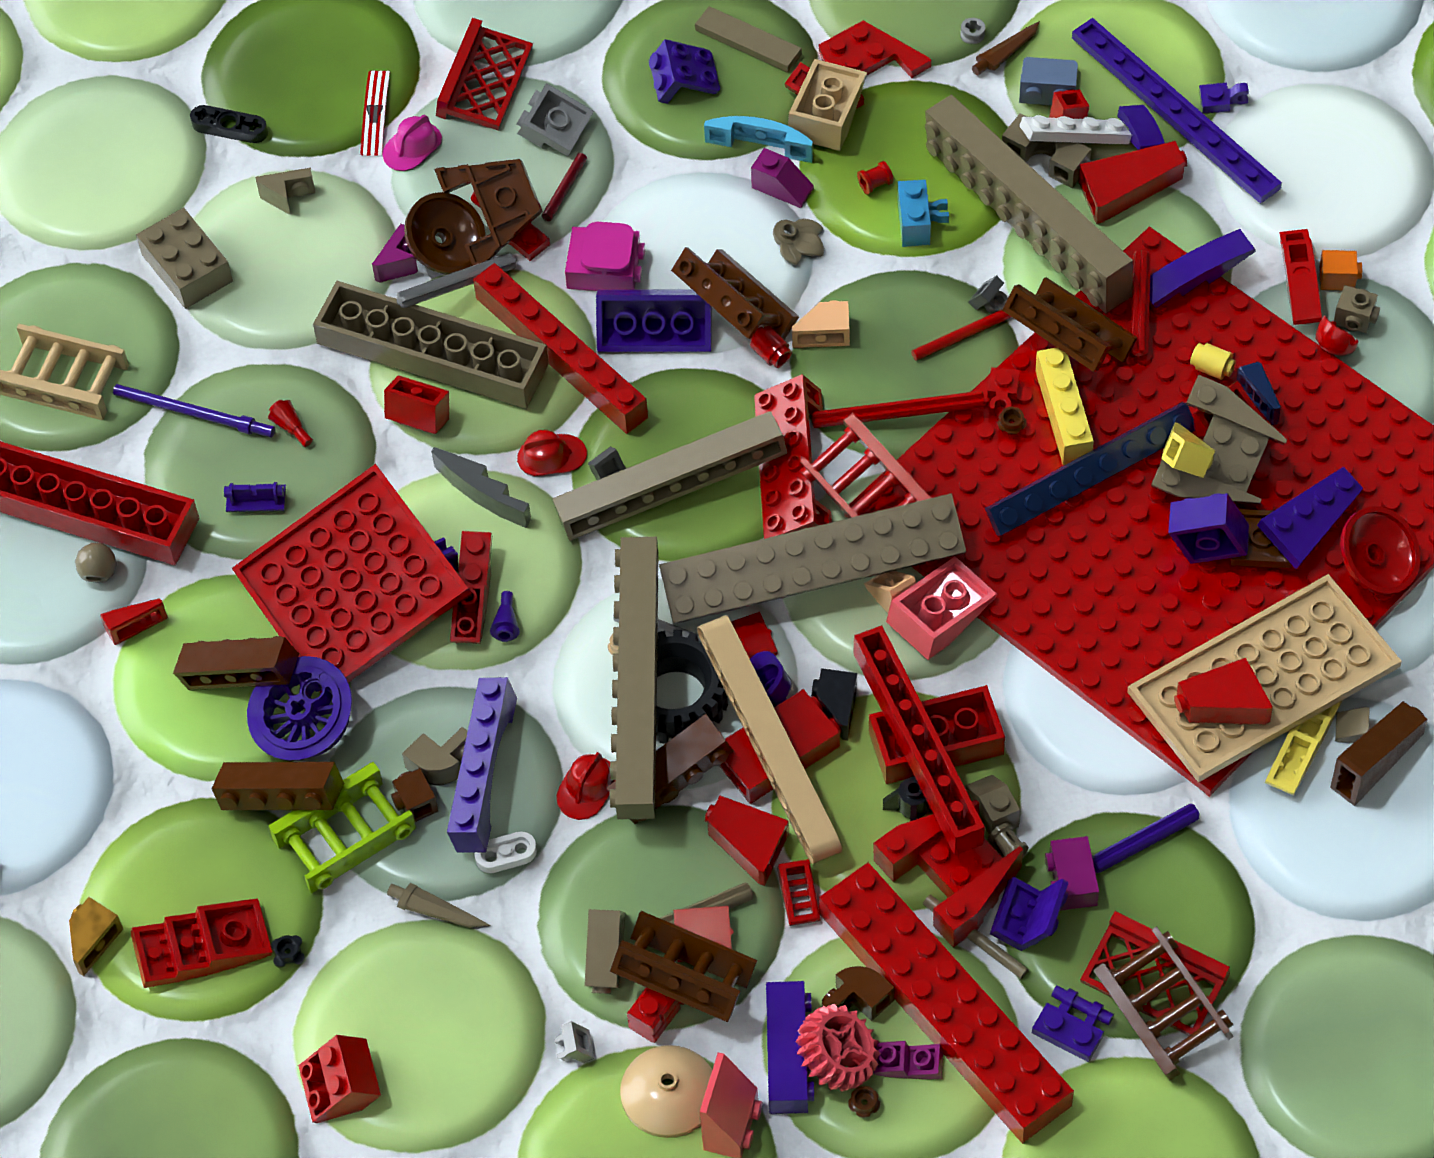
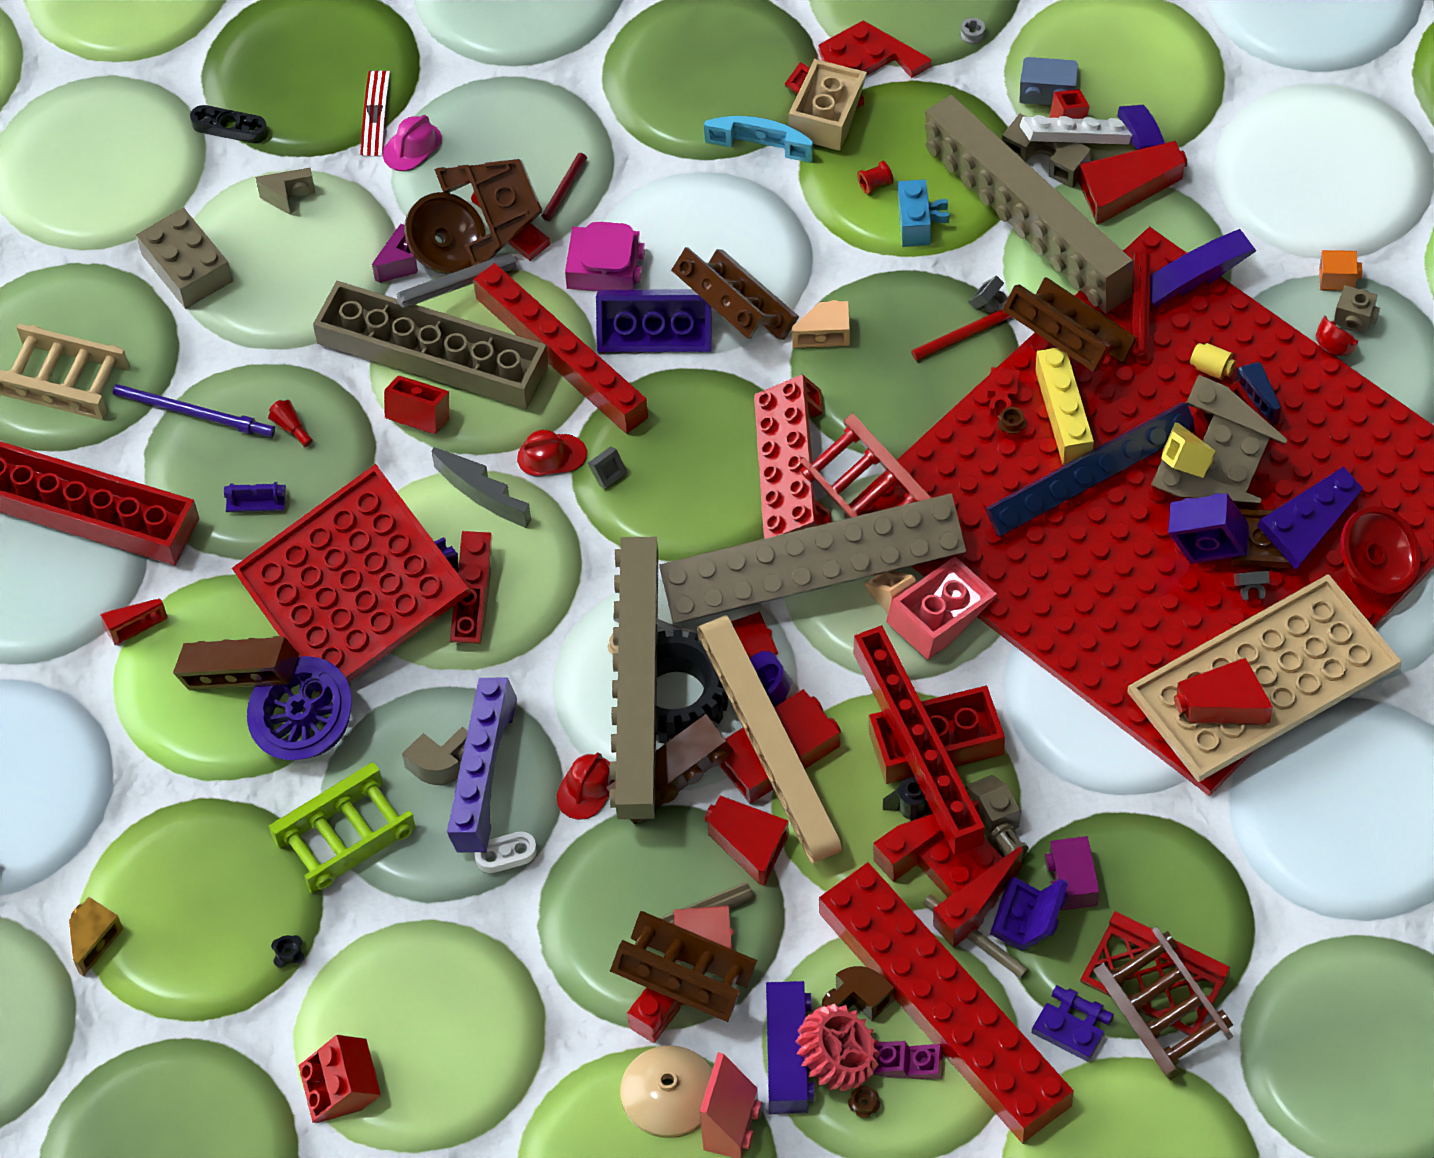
dark tan piece [75,543,117,582] -> none
red slope [131,898,272,988] -> none
reddish brown brick [211,762,344,810] -> none
dark tan bar [387,883,491,928] -> none
reddish brown brick [391,768,438,822] -> none
red fence [436,18,533,131] -> none
dark purple cone [490,591,520,642] -> none
light grey plate [517,83,594,156] -> none
dark tan brick [552,411,788,541] -> none
light grey tile [554,1021,594,1063] -> none
dark tan slope [585,909,626,994] -> none
dark purple bracket [649,39,720,104] -> none
dark tan tile [695,6,802,72] -> none
red brick [750,326,792,368] -> none
magenta slope [751,148,814,208] -> none
dark tan plate [773,218,824,266] -> none
red slope [777,859,820,926] -> none
red axle [811,391,985,428] -> none
black slope [811,668,857,741] -> none
reddish brown bar [972,21,1040,75] -> none
dark purple plate [1072,18,1282,204] -> none
dark purple axle [1092,804,1200,873] -> none
dark purple plate [1199,82,1249,114] -> none
light yellow slope [1265,700,1343,796] -> none
red slope [1279,229,1322,325] -> none
reddish brown slope [1330,701,1428,806] -> none
dark tan slope [1335,707,1370,743] -> none
none -> dark grey tile [1234,571,1270,600]

